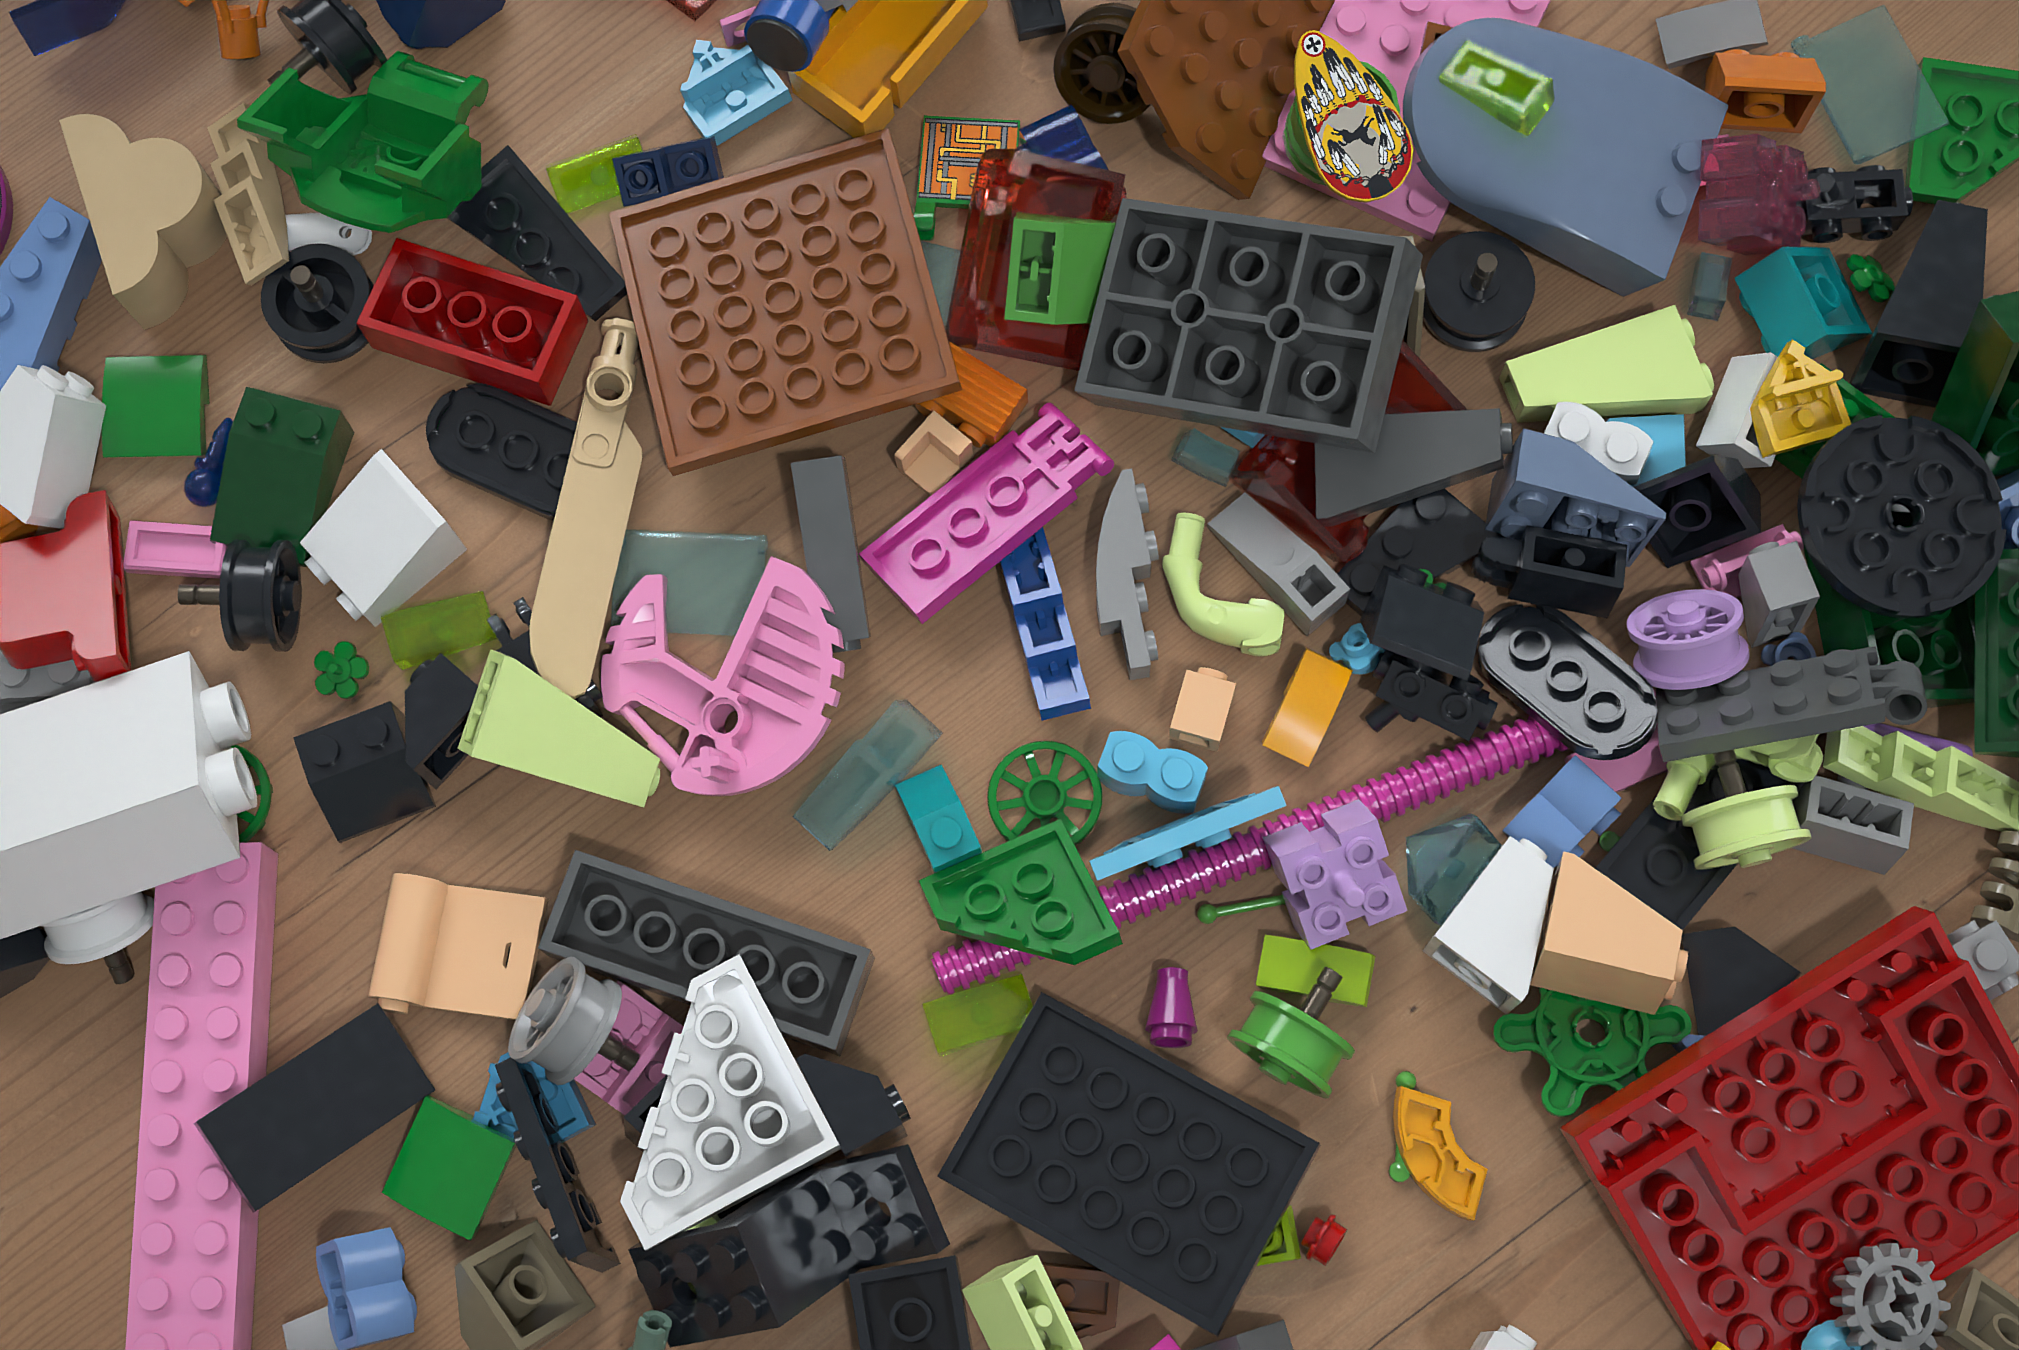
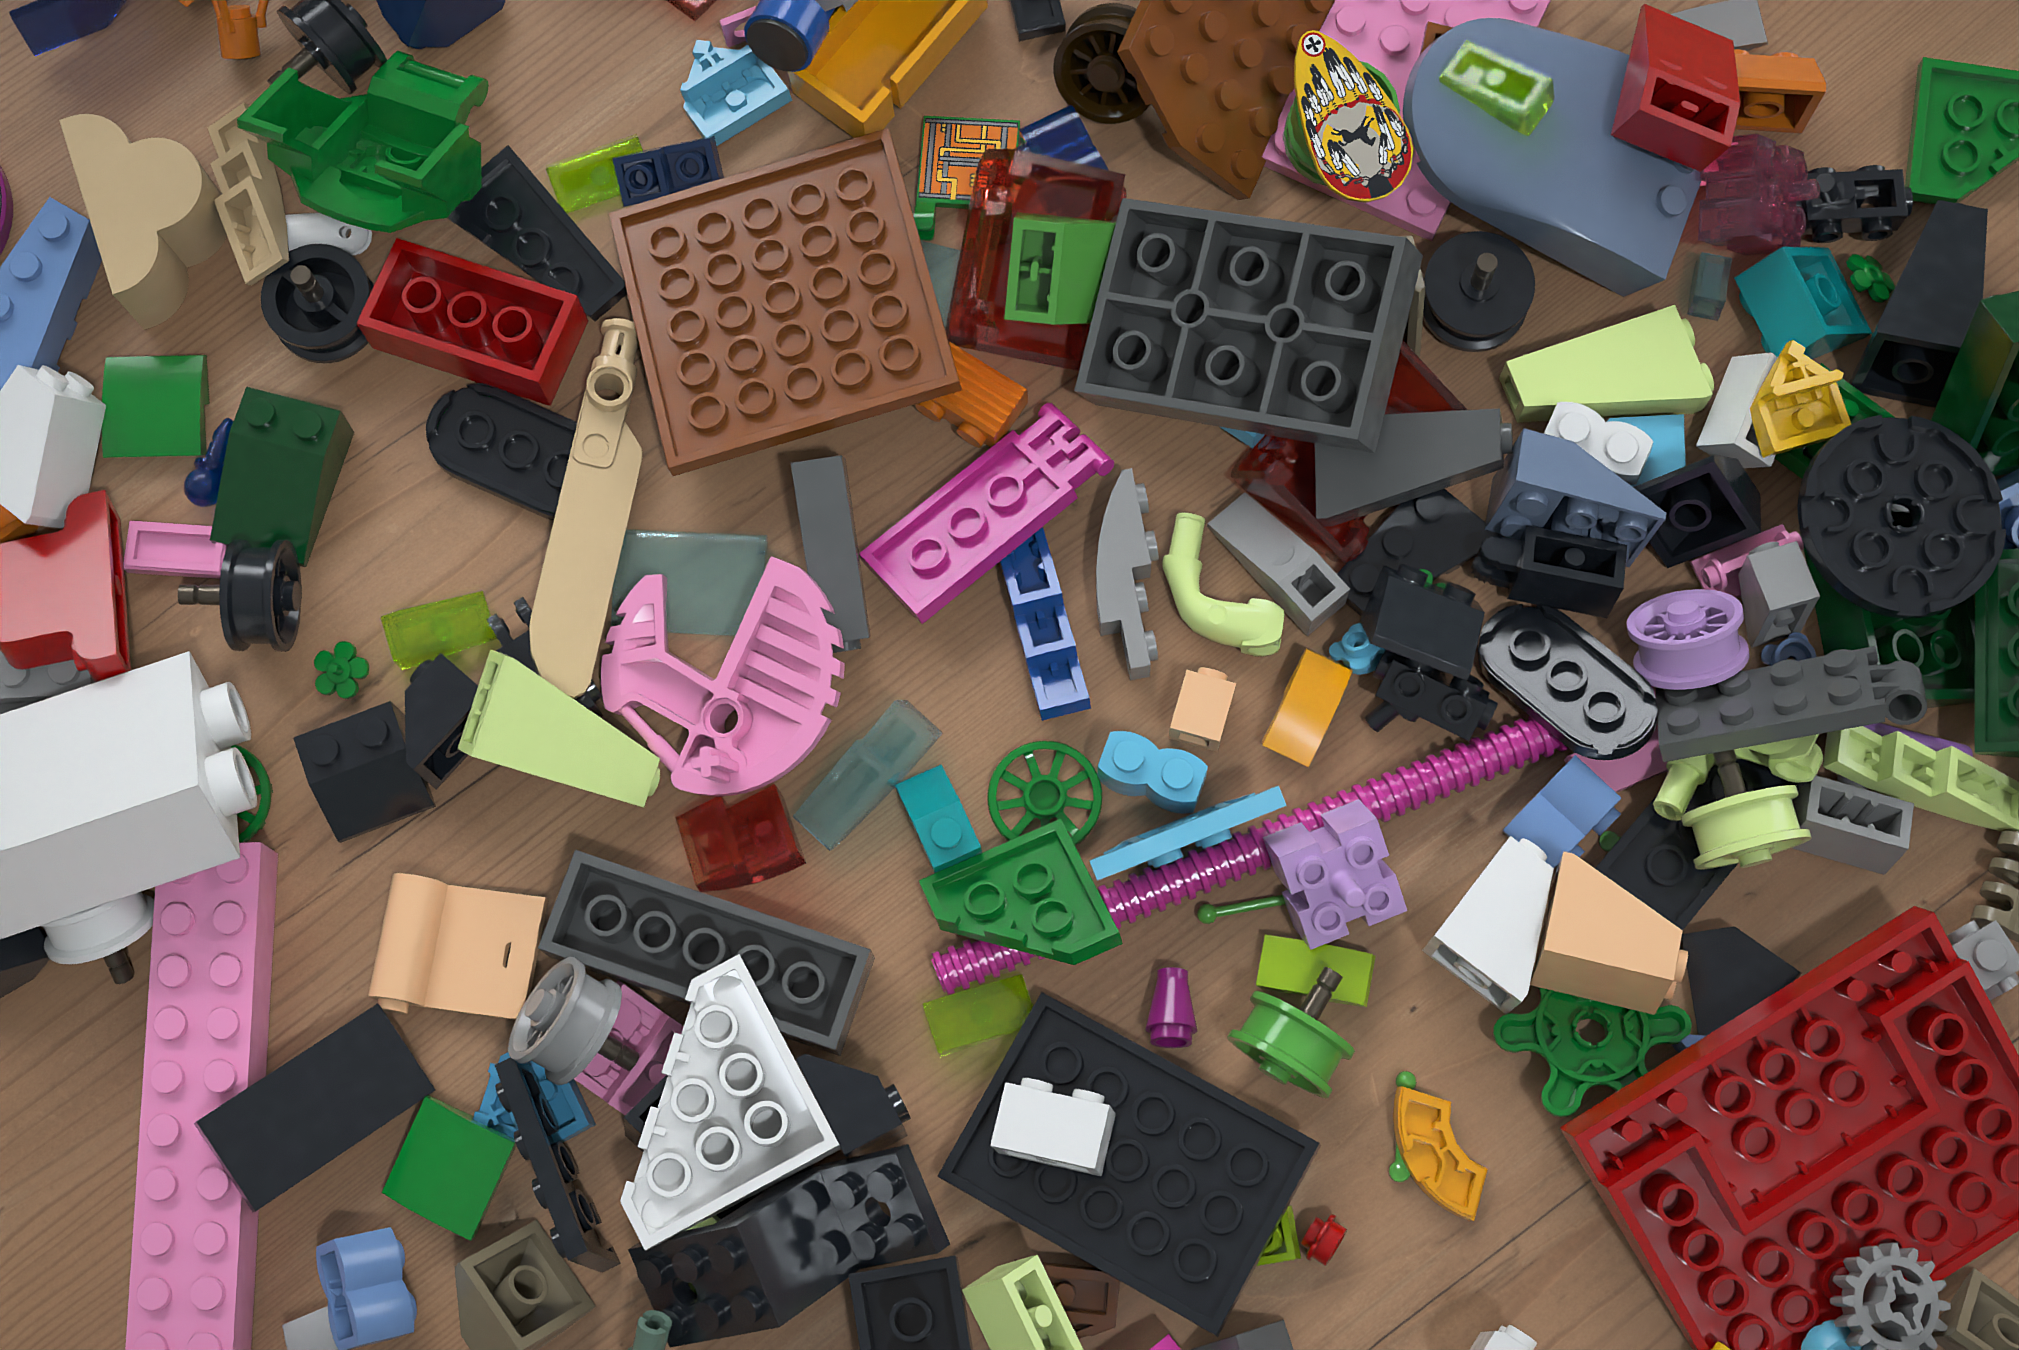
white slope [300,449,467,627] -> none
light nougat panel [894,411,974,496] -> none
clear light blue piece [1171,428,1240,487] -> none
clear light blue slope [1406,813,1502,926] -> none
clear light blue piece [1791,5,1949,165] -> none
none -> clear red slope [676,784,806,892]
none -> white brick [990,1078,1116,1176]
none -> red slope [1611,4,1740,172]

